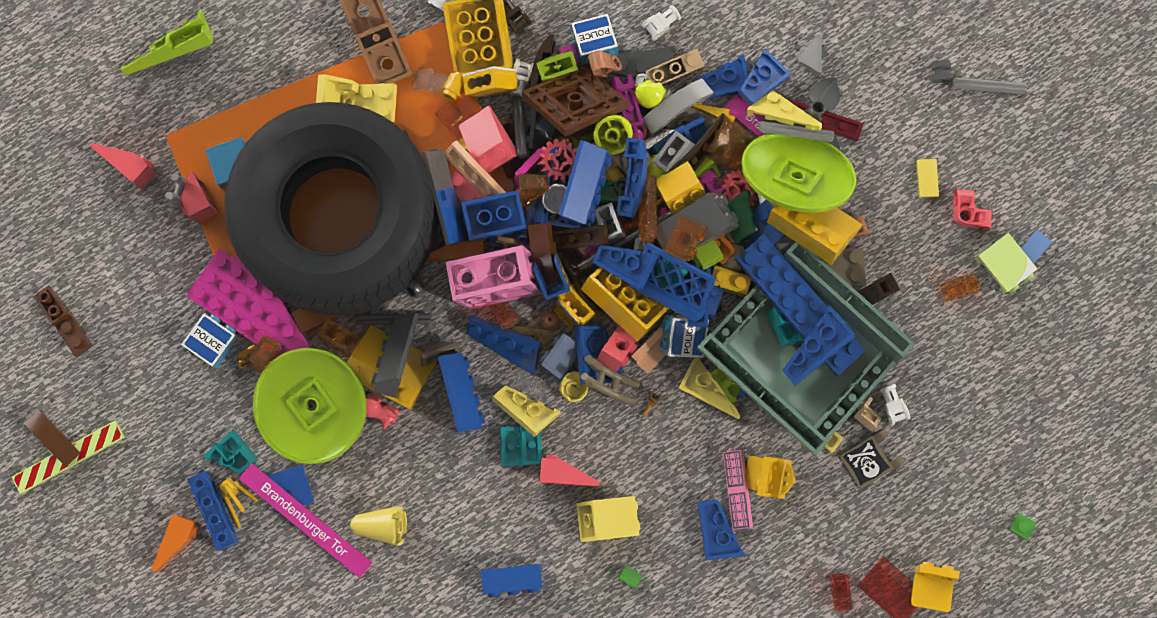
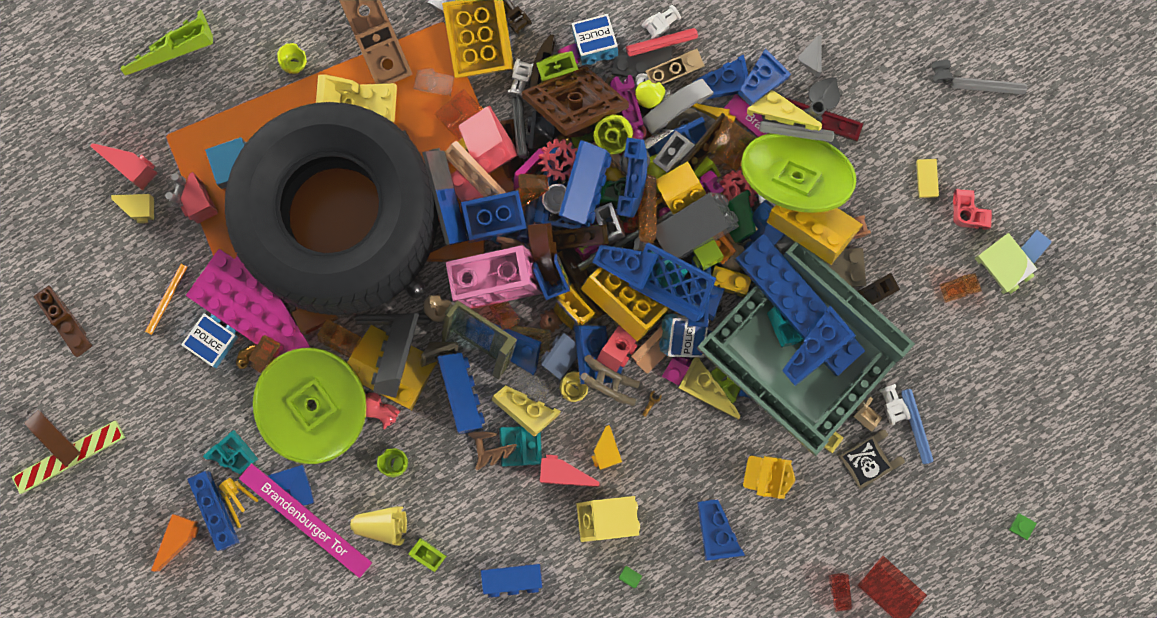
yellow brick [442,72,464,102] -> none
yellow piece [463,66,518,97] -> none
nougat piece [588,51,622,79] -> none
clear orange brick [664,215,706,261] -> none
bright pink tile [723,450,753,530] -> none
yellow bracket [911,562,960,612] -> none
none -> light yellow slope [111,194,154,223]
none -> light orange bar [145,264,188,335]
none -> neon yellow hair [277,43,307,74]
none -> lime hair [377,448,408,478]
none -> lime slope [408,538,447,572]
none -> tan hair [424,294,452,322]
none -> panel [441,300,517,379]
none -> medium nougat piece [468,431,517,470]
none -> yellow slope [591,425,622,470]
none -> coral axle [626,28,698,57]
none -> dark pink bracket [662,357,692,386]
none -> medium blue axle [901,389,933,464]

